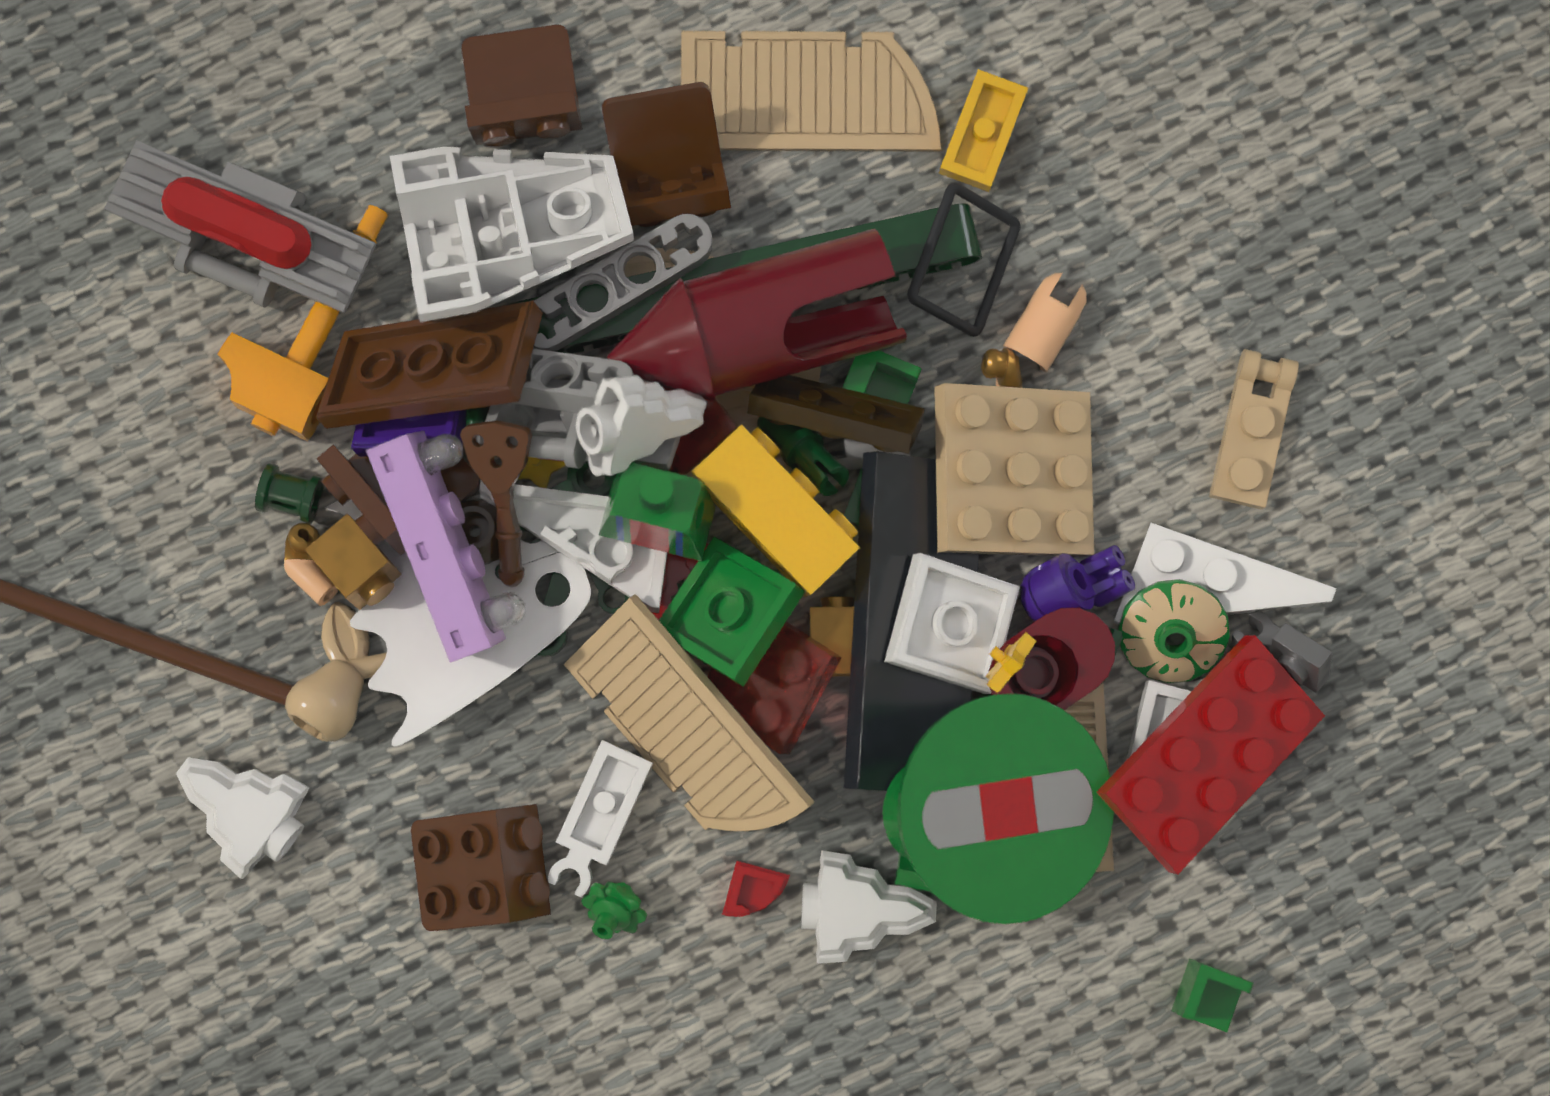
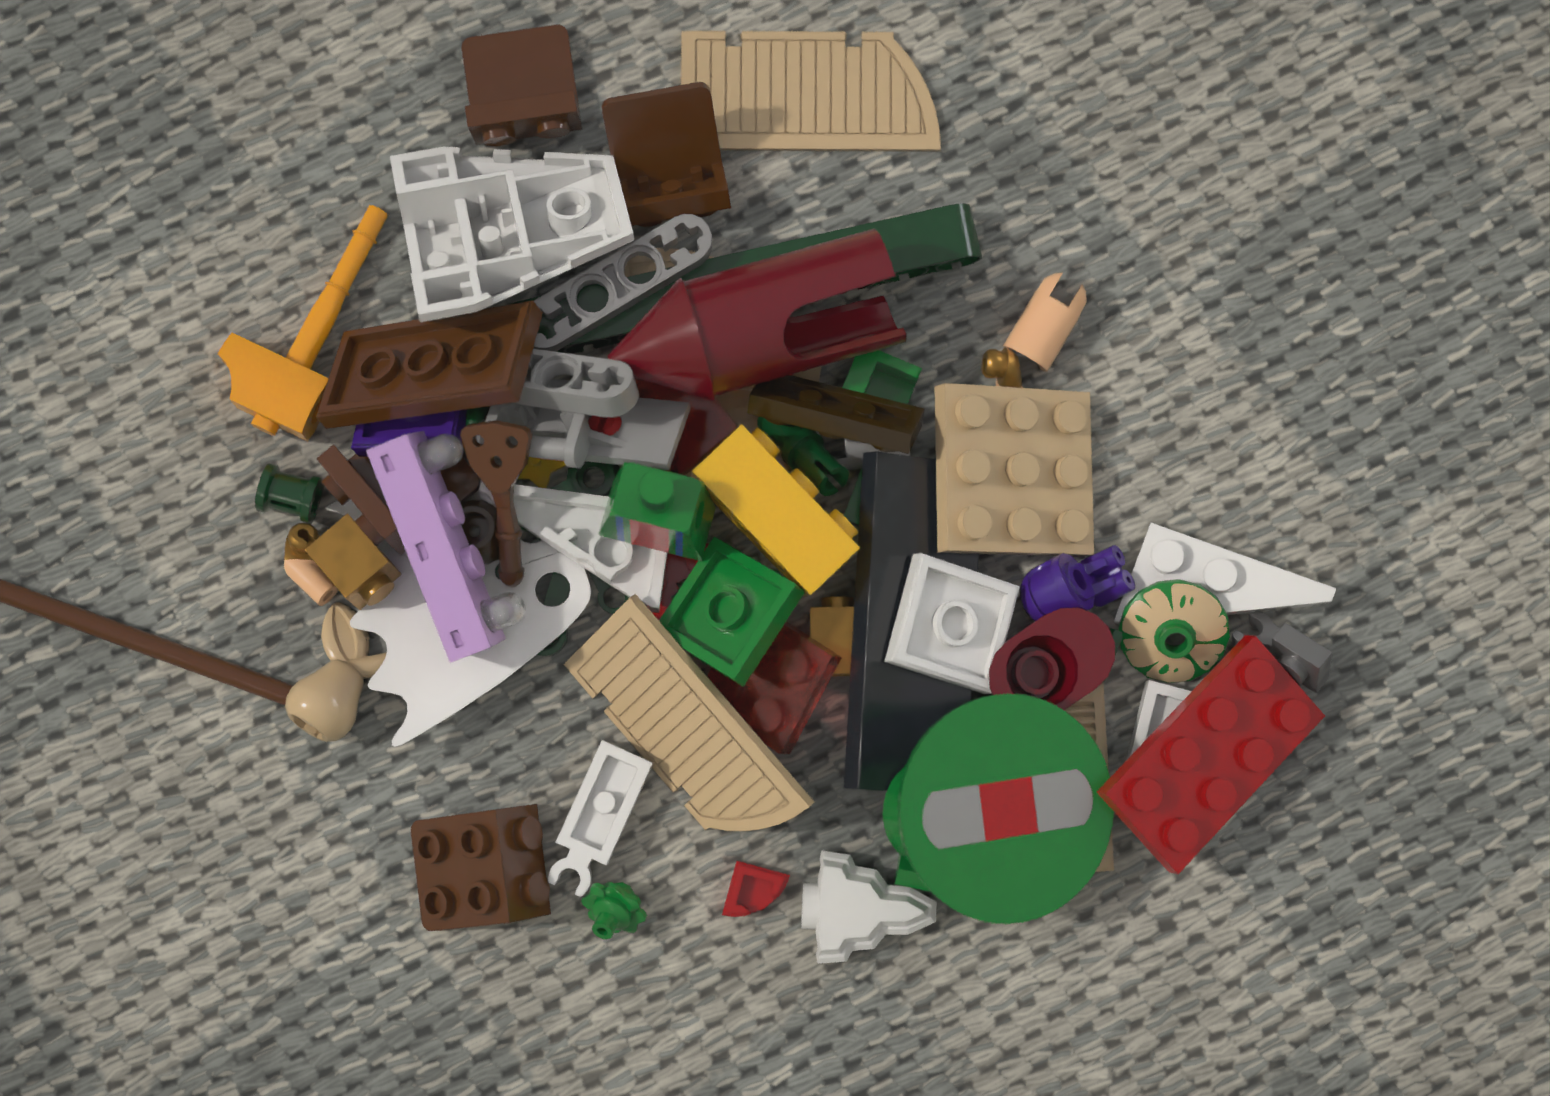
light grey piece [104,140,376,314] -> none
white rock [176,757,310,879] -> none
white rock [576,376,707,476] -> none
black piece [907,182,1021,337] -> none
yellow plate [939,69,1028,192] -> none
yellow piece [985,632,1036,693] -> none
green panel [1171,958,1254,1032] -> none
tan plate [1209,349,1299,510] -> none

